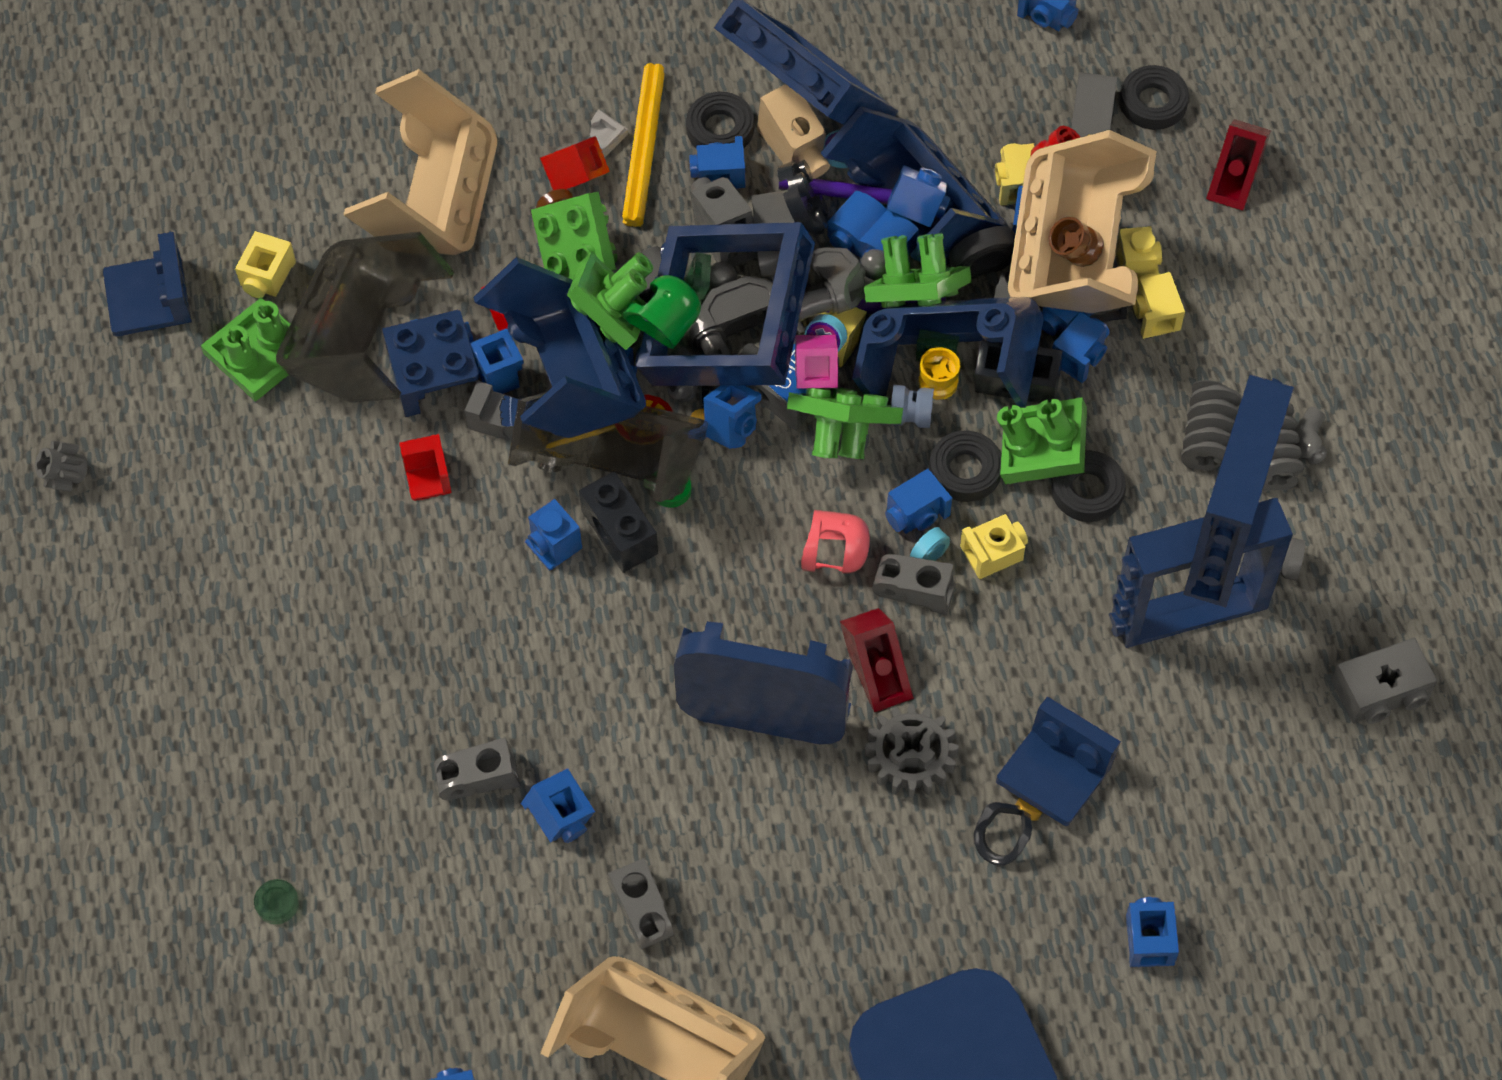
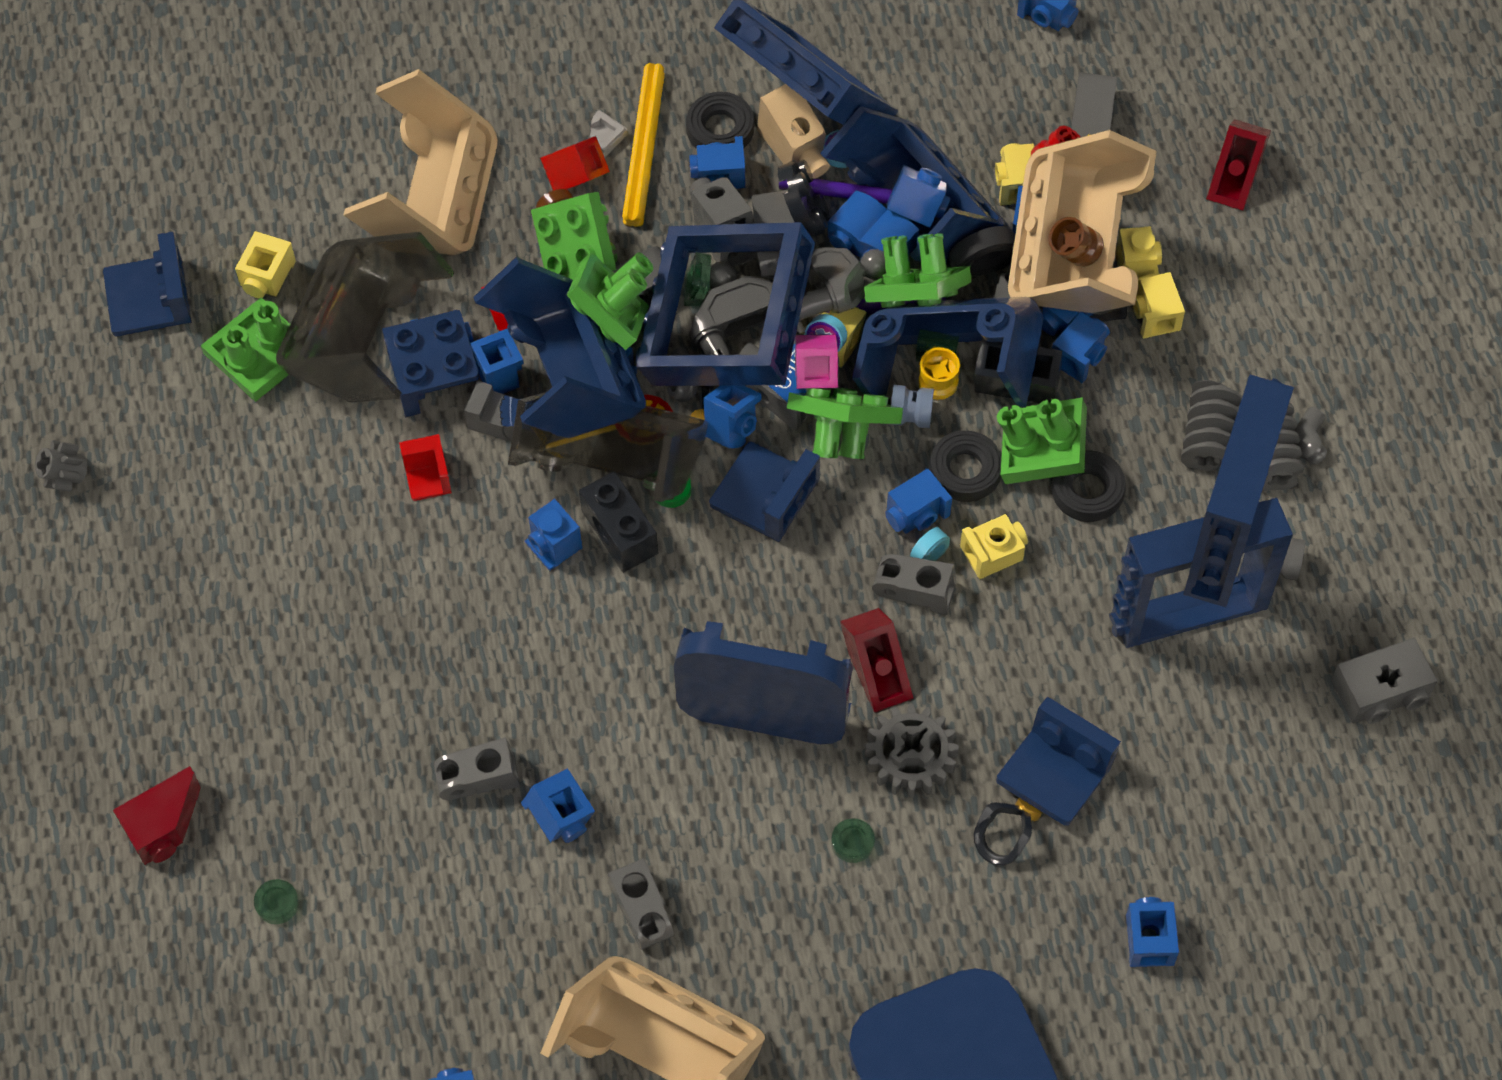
green helmet [623,275,701,349] -> none
coral helmet [801,510,870,574] -> none
black tyre [1119,65,1189,130] -> none
none -> dark red slope [113,766,201,865]
none -> dark blue bracket [709,442,820,542]
none -> clear green tile [831,818,875,863]

